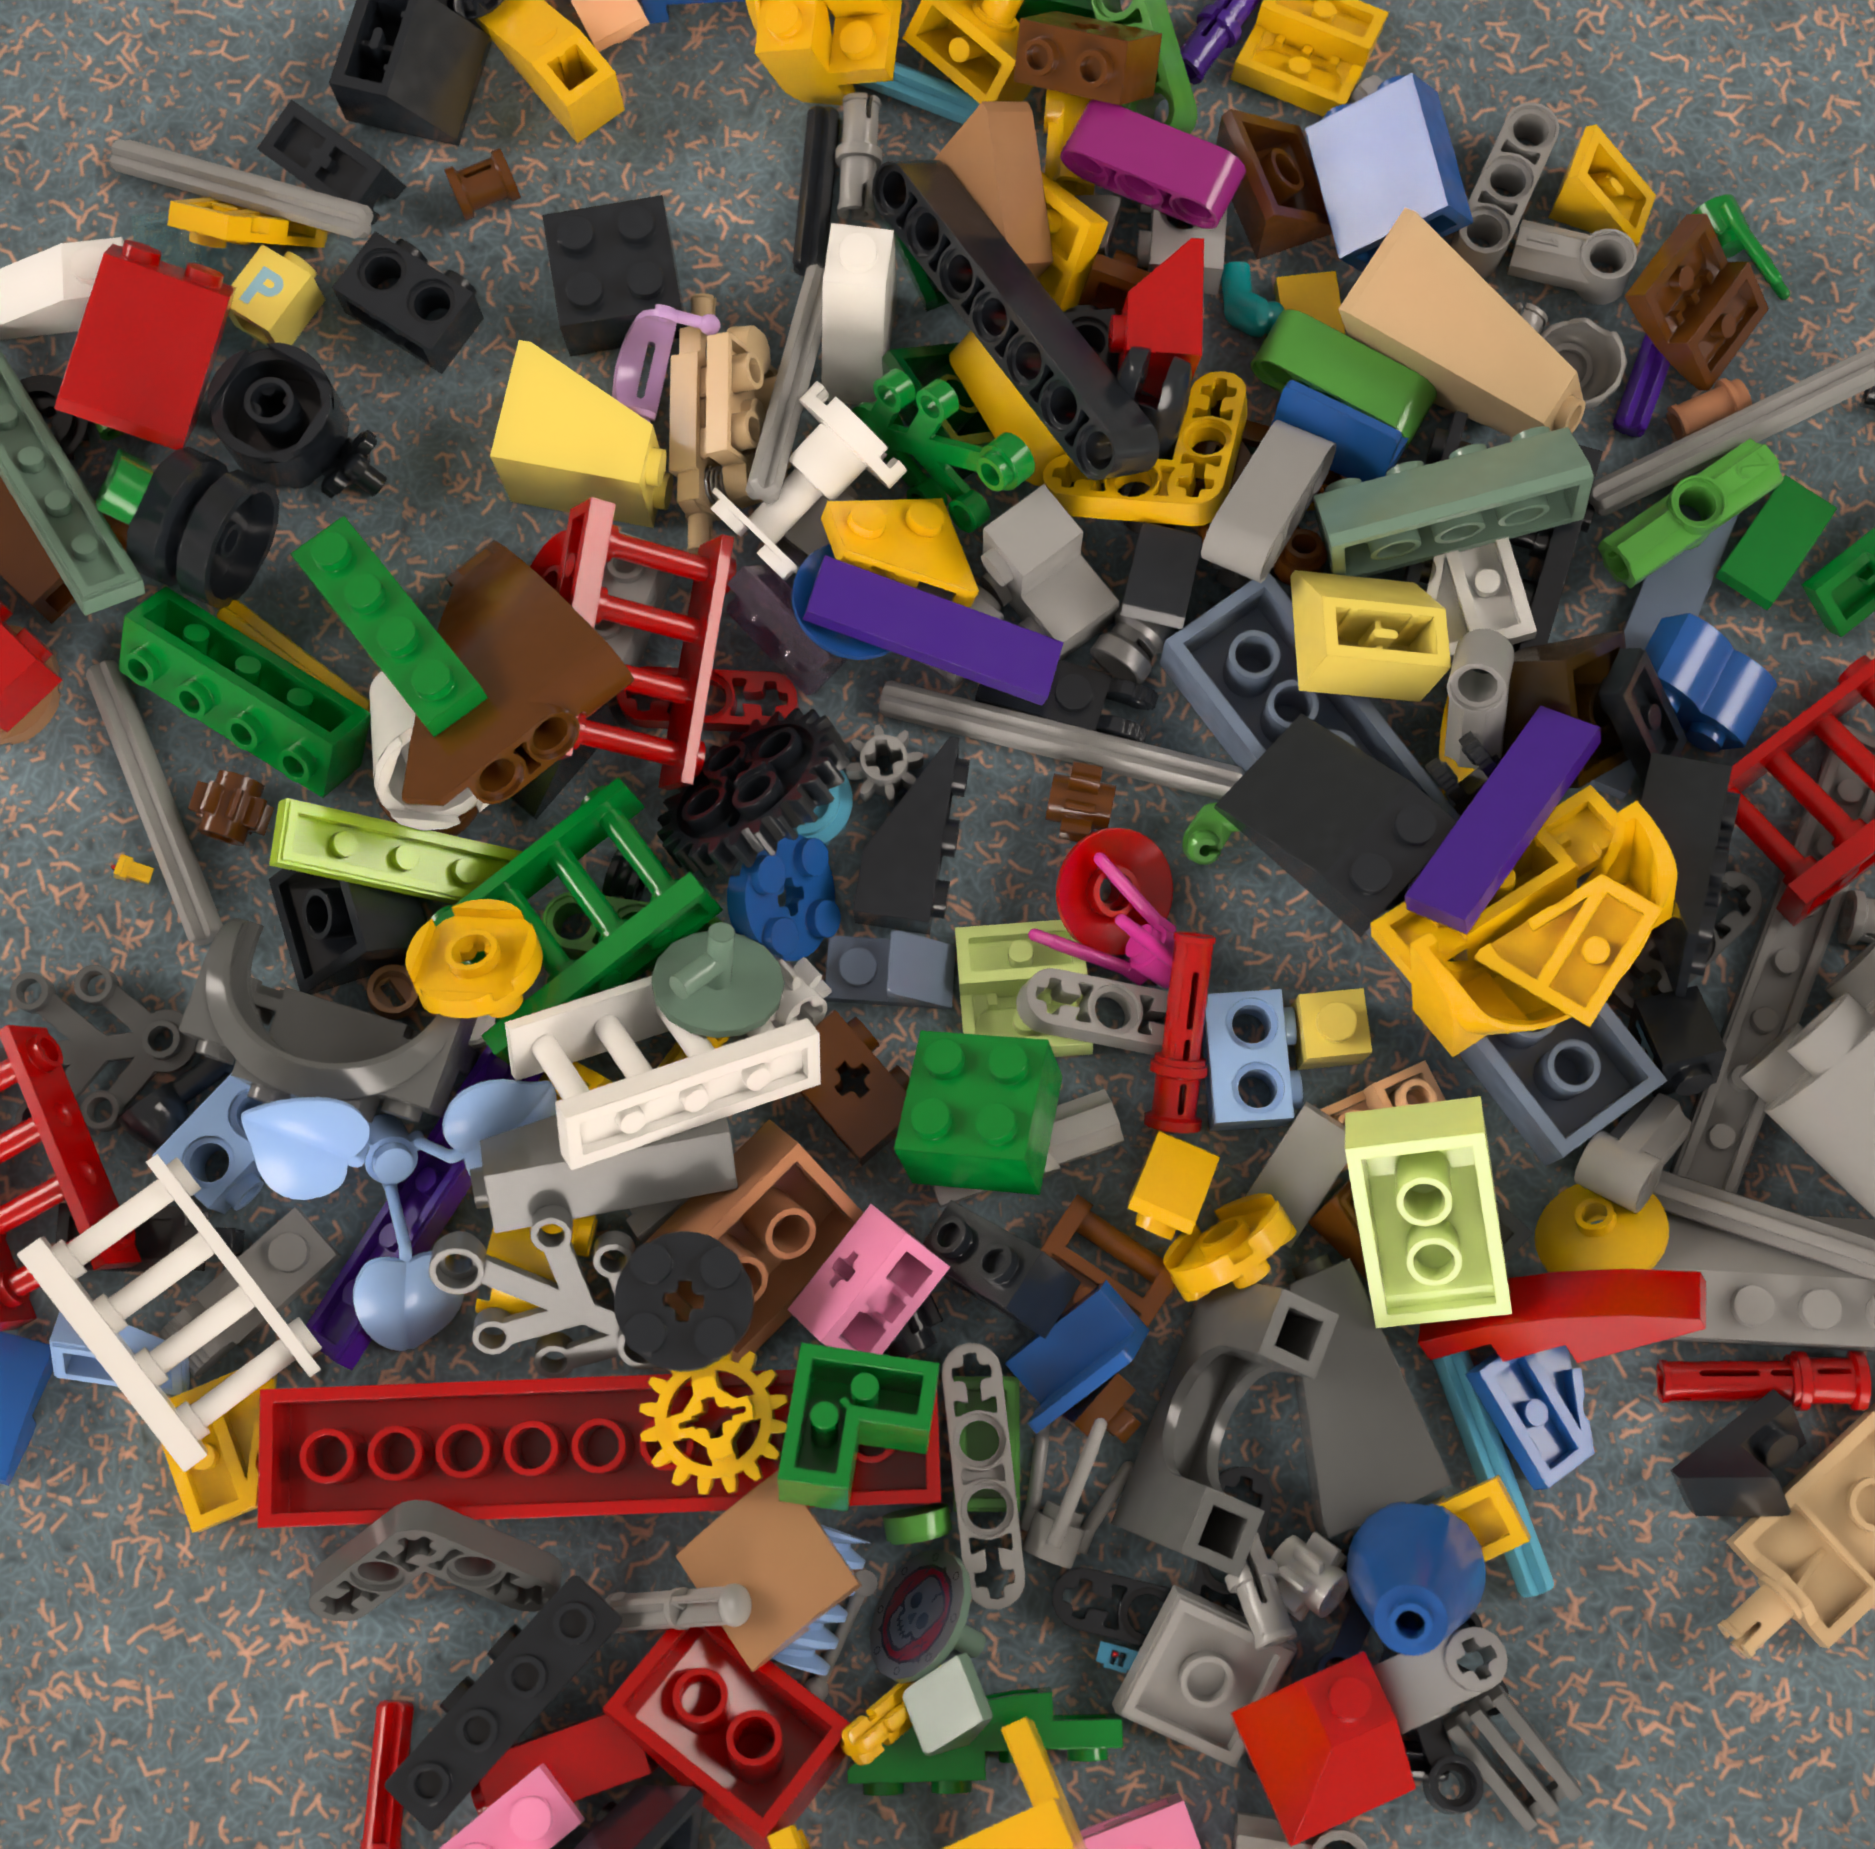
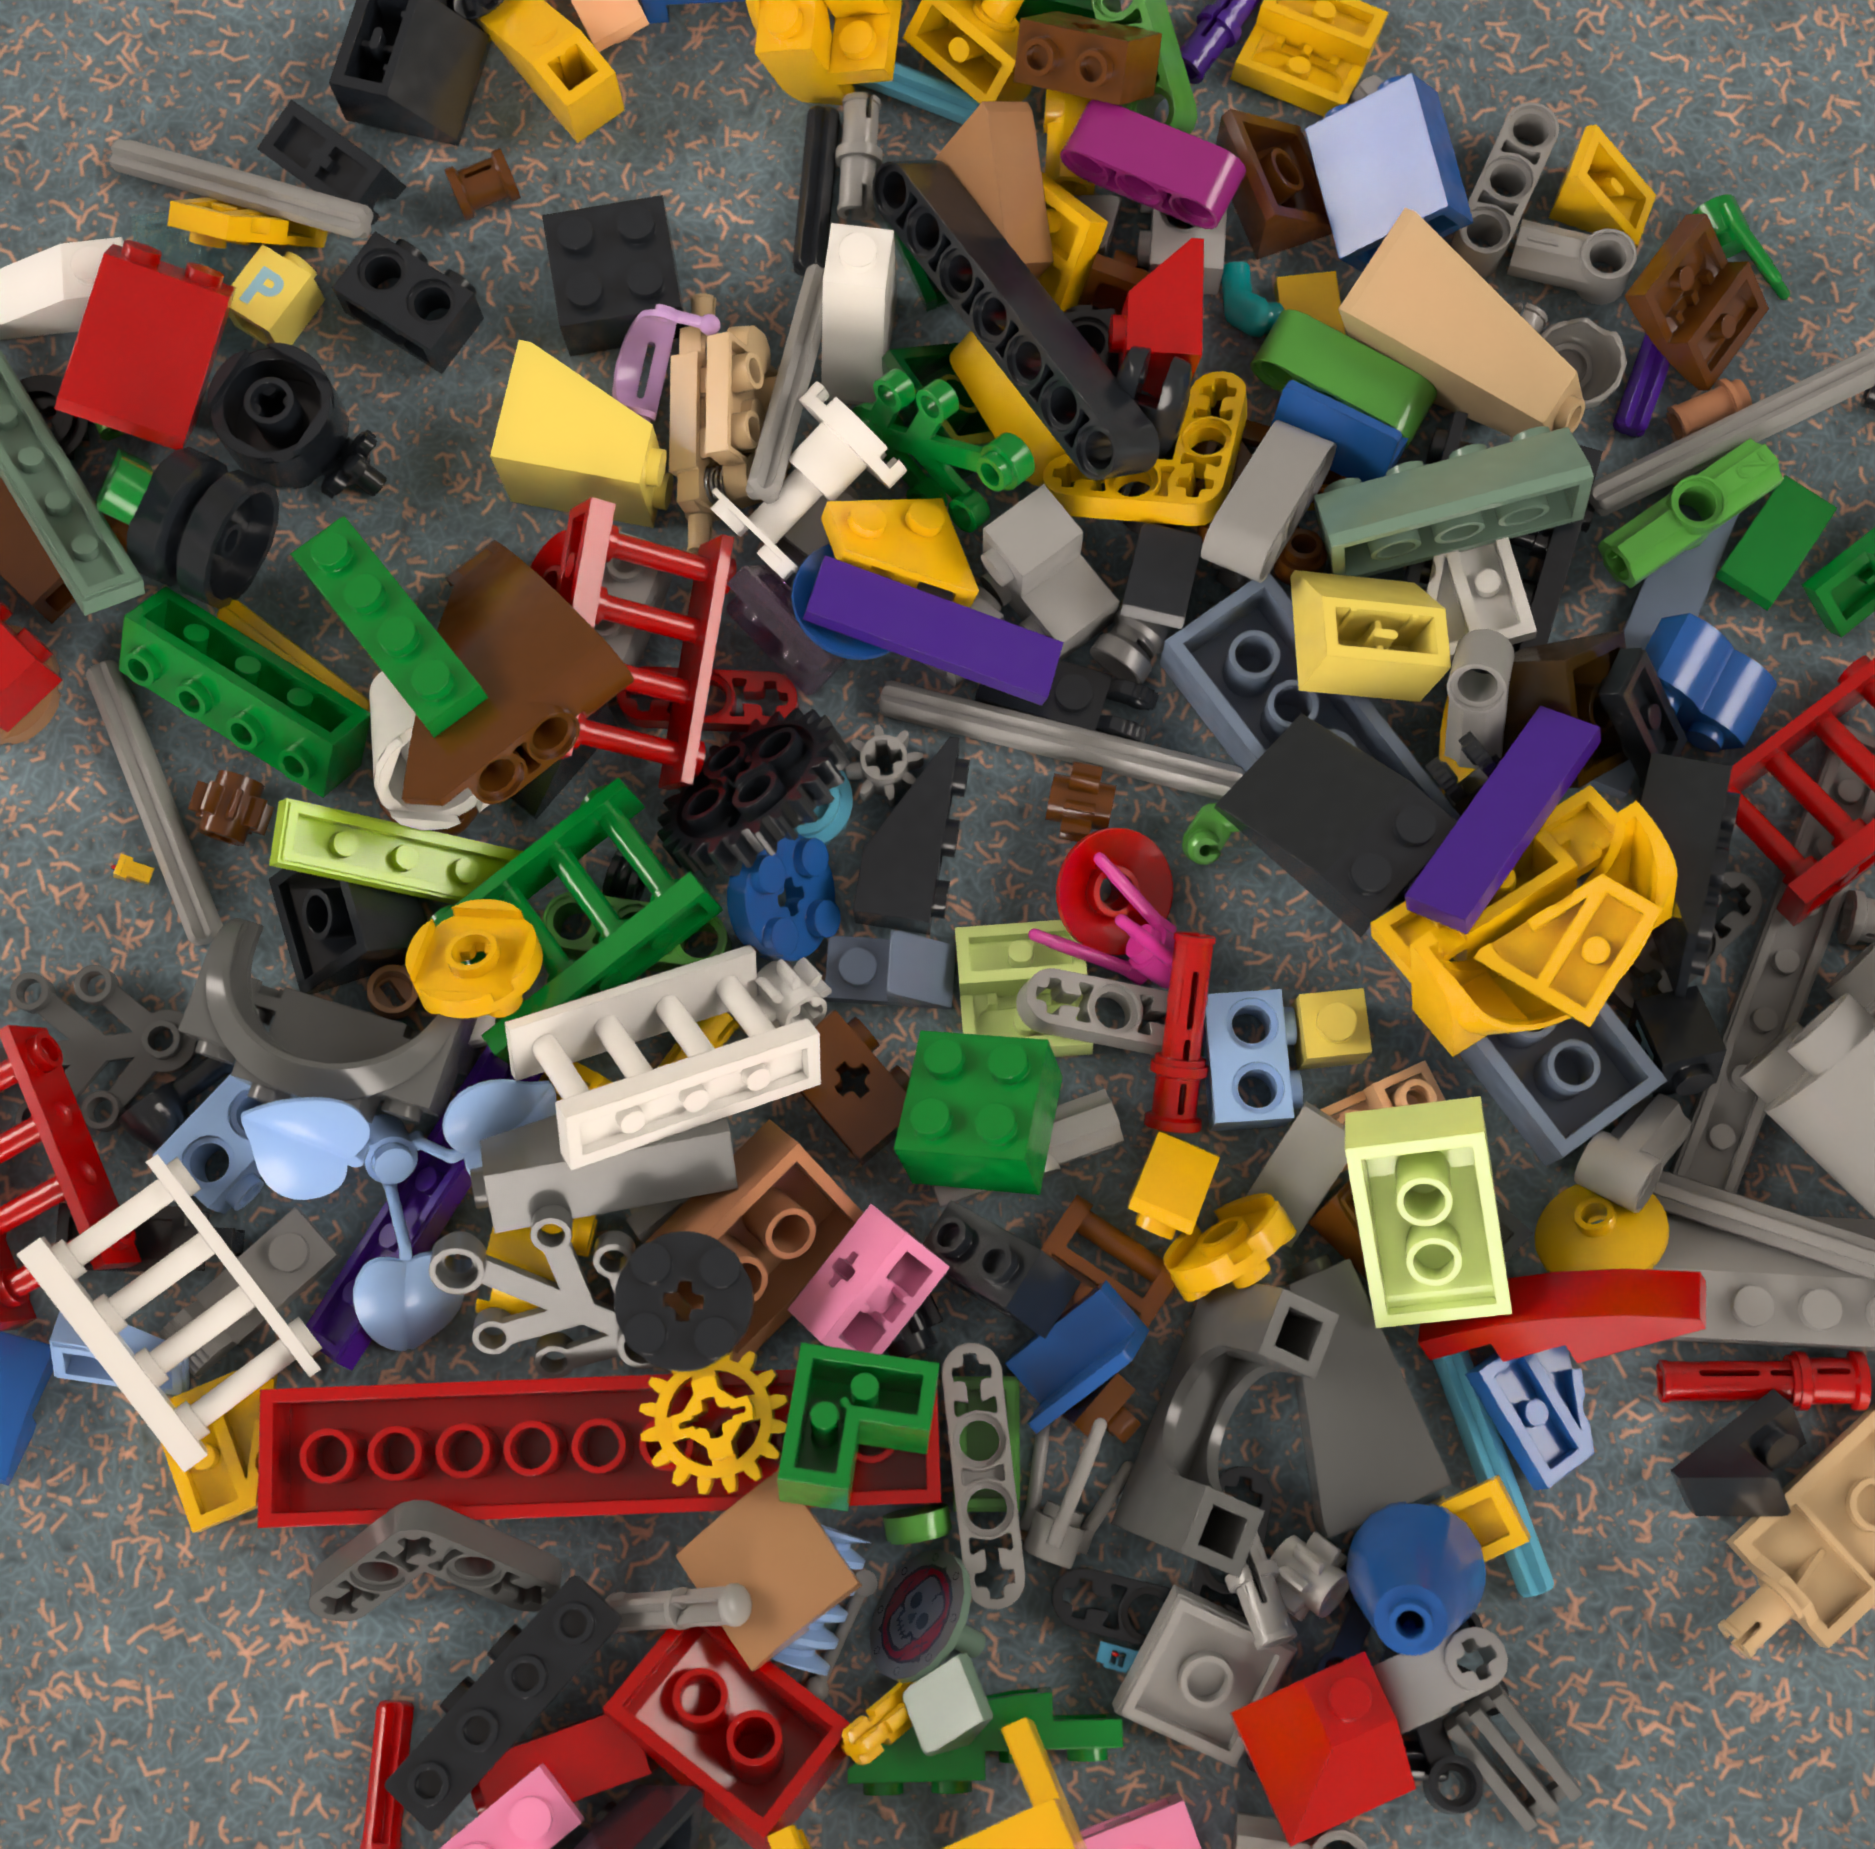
sand green shield [651,922,784,1038] -> none

